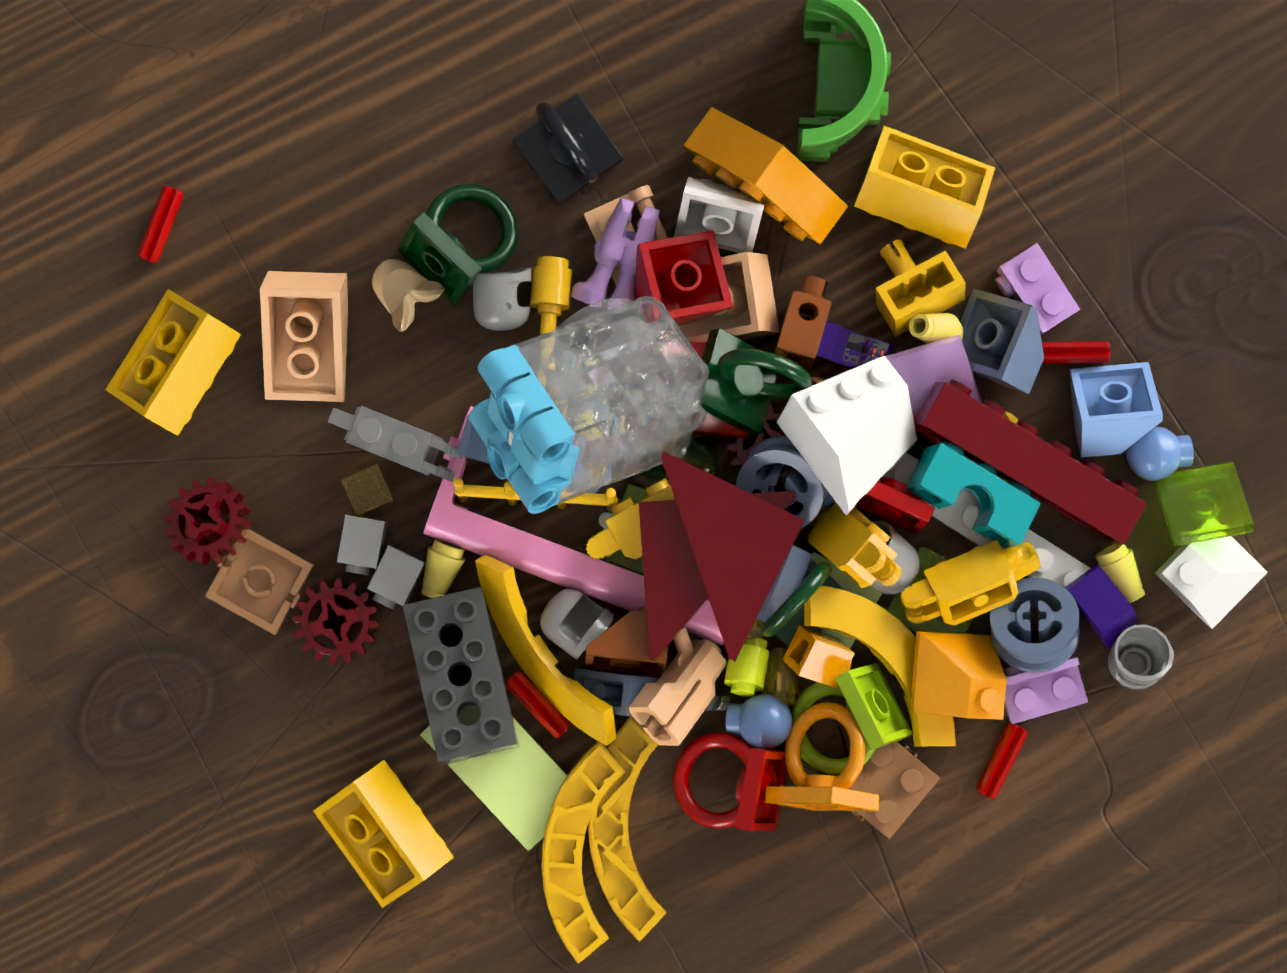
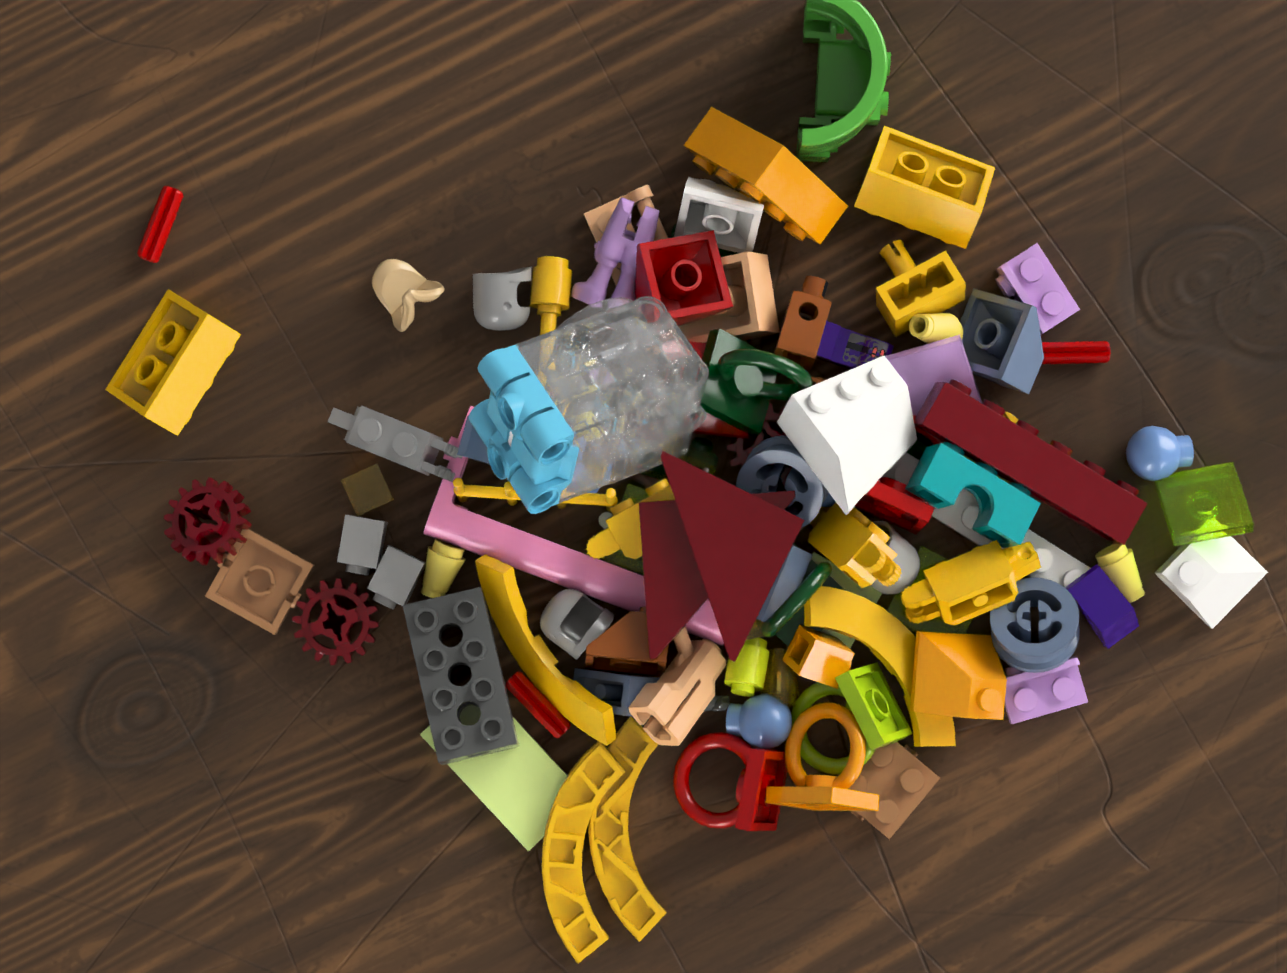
light nougat slope [260,271,348,402] -> none
yellow slope [313,760,454,908] -> none
dark green tile [398,184,518,306] -> none
black tile [513,94,624,206] -> none
red axle [976,723,1028,799] -> none
light blue slope [1069,362,1163,458] -> none
light grey helmet [1108,624,1174,690] -> none

